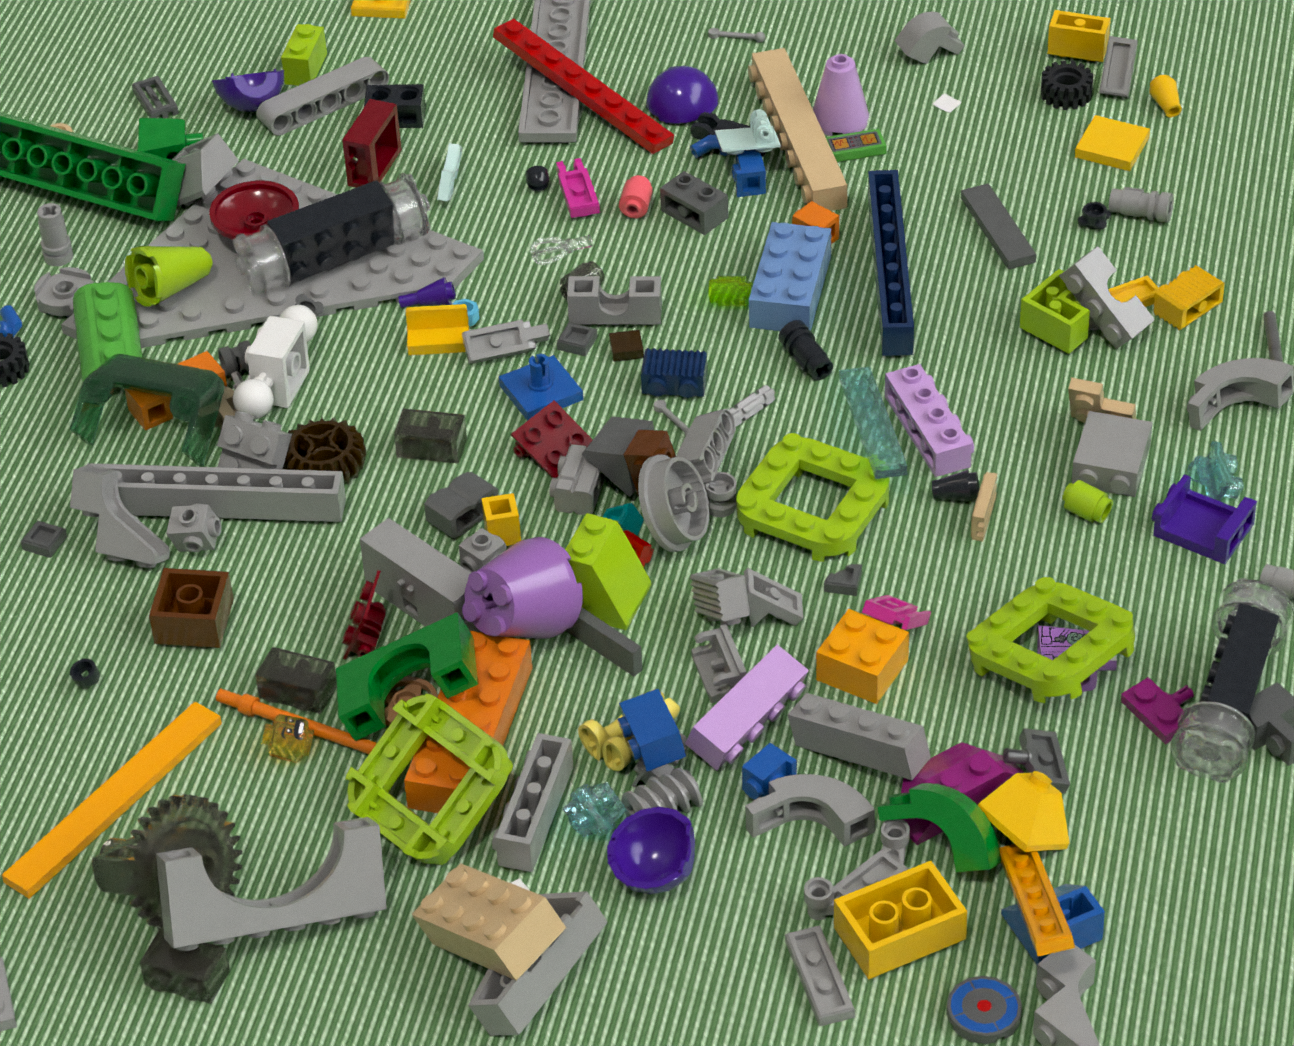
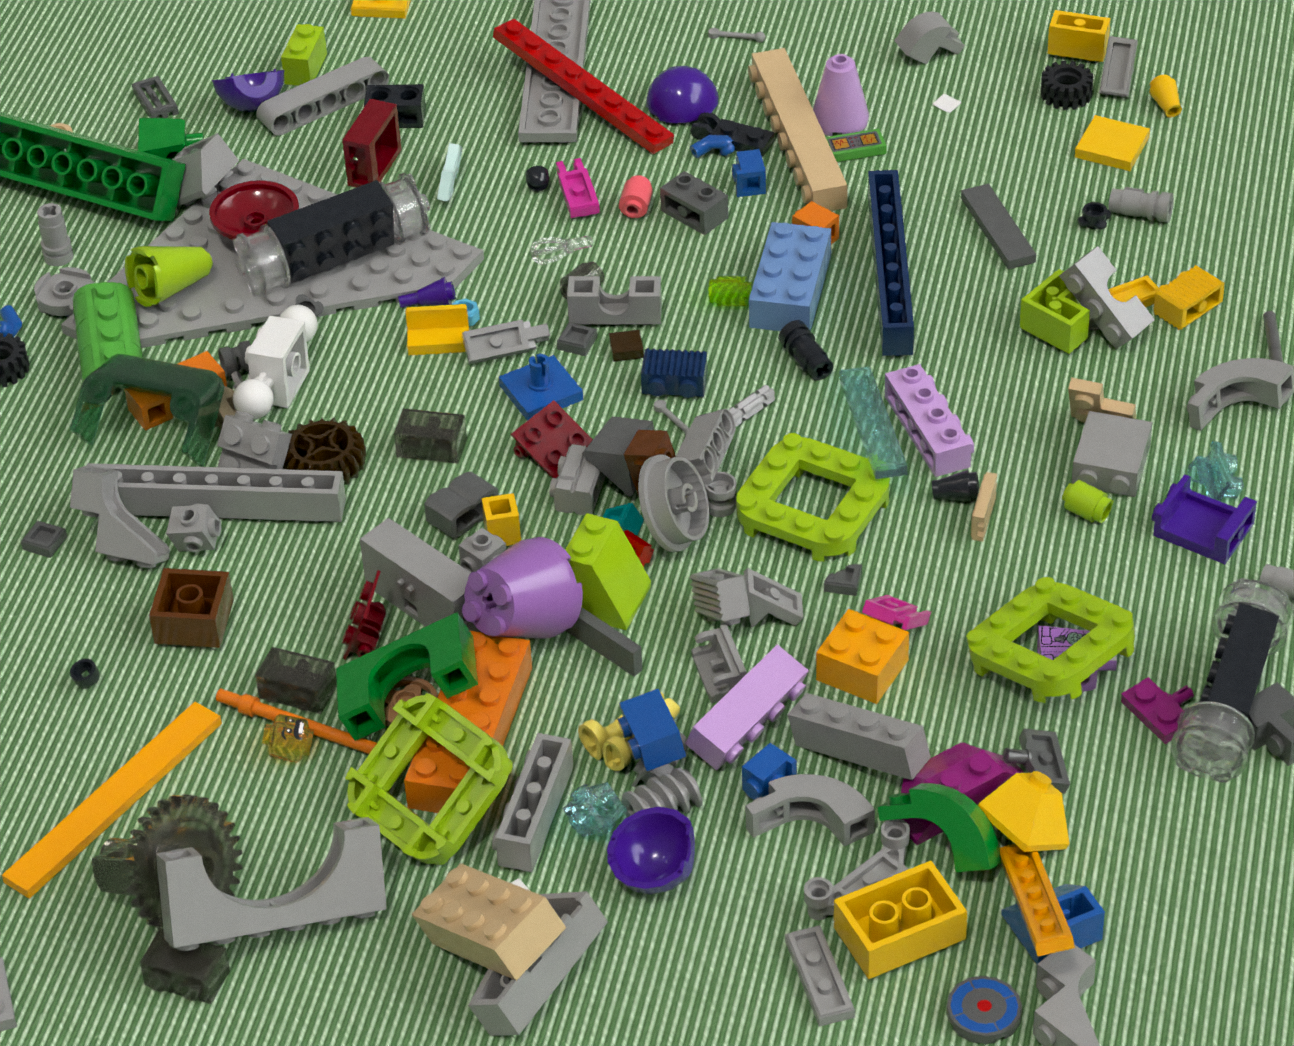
light aqua hinge [715,109,781,155] -> none

